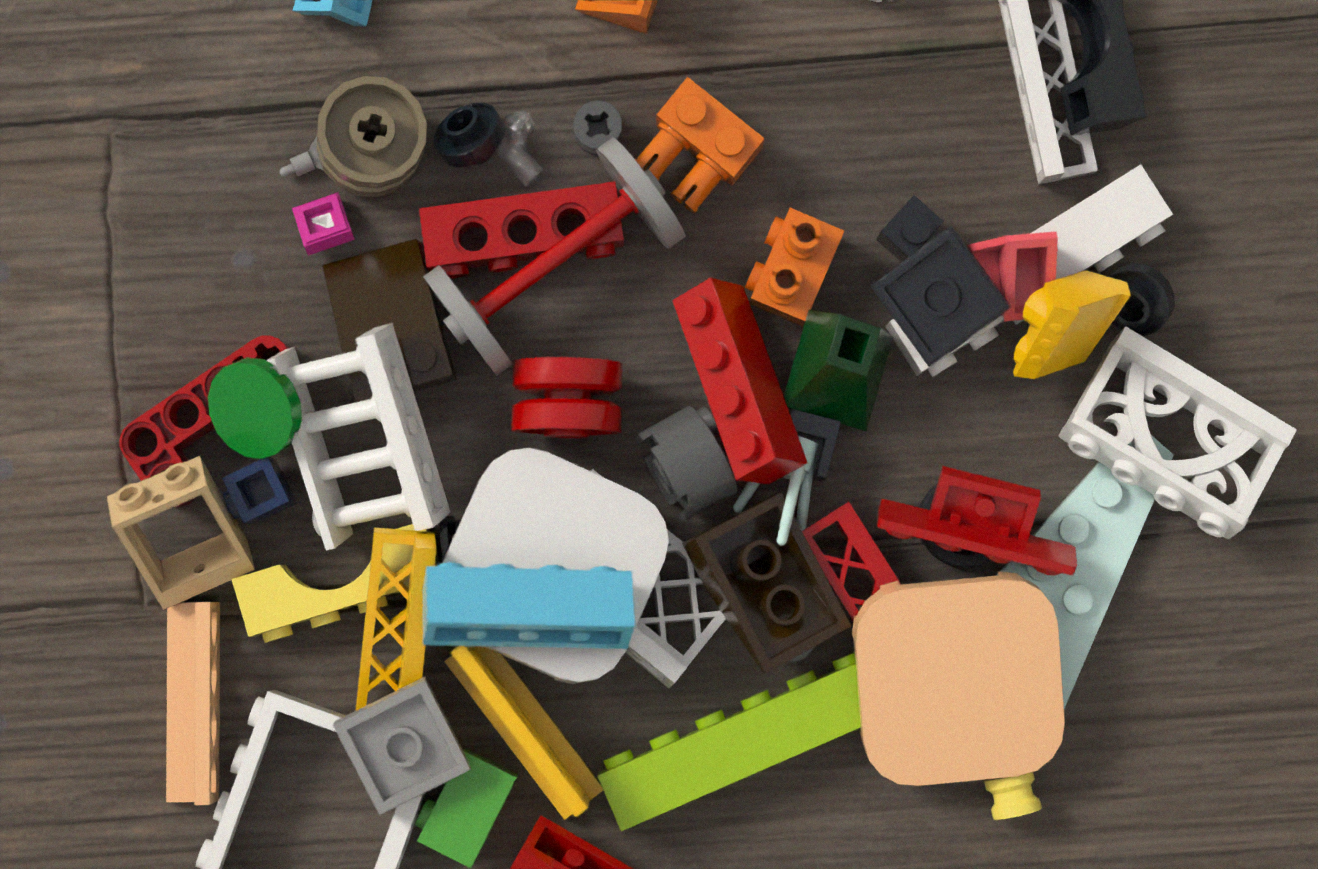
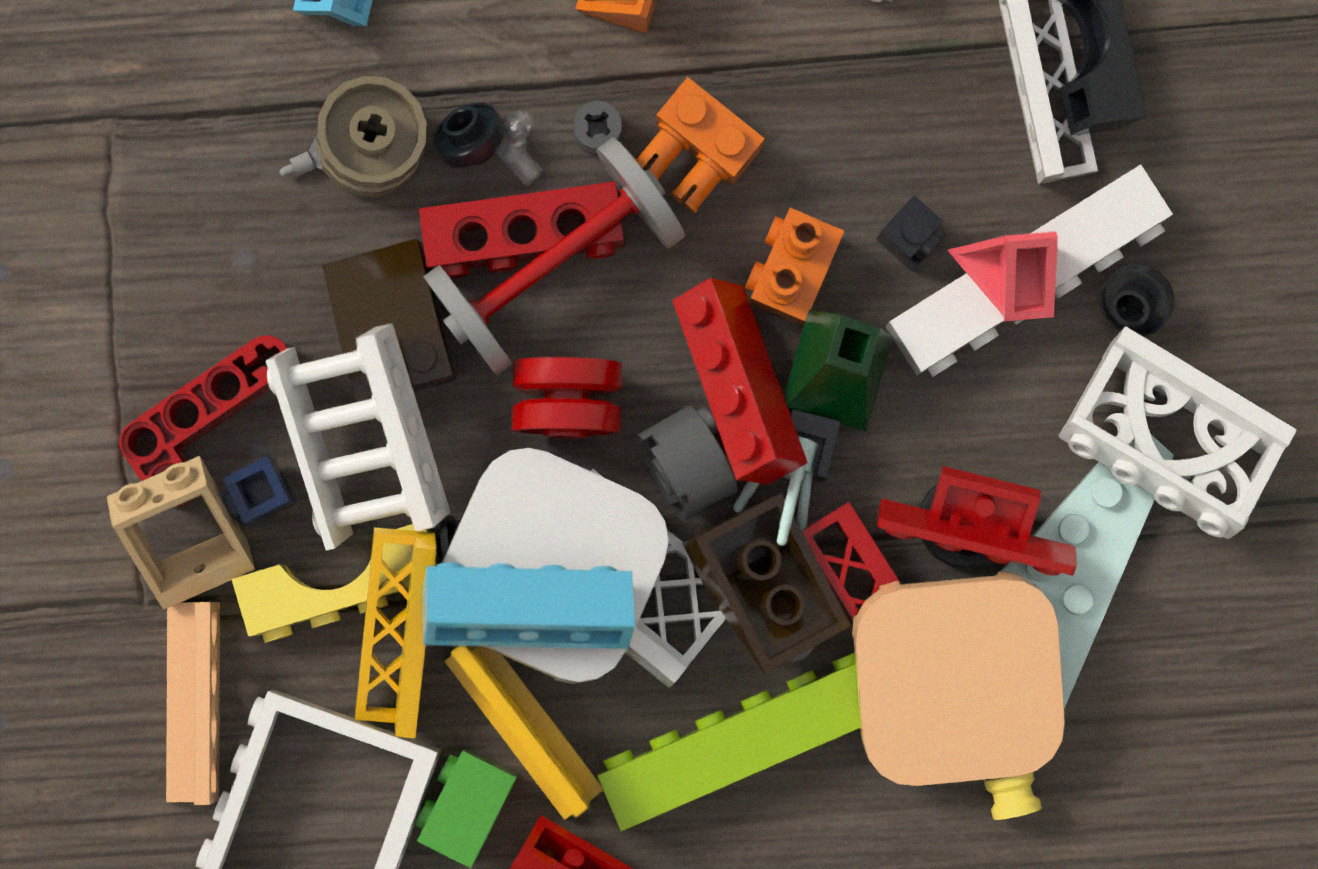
green tile [208,358,302,459] -> none
dark pink tile [292,192,355,256] -> none
light grey plate [333,677,471,815] -> none
black plate [870,226,1012,367] -> none
yellow slope [1013,270,1131,379] -> none

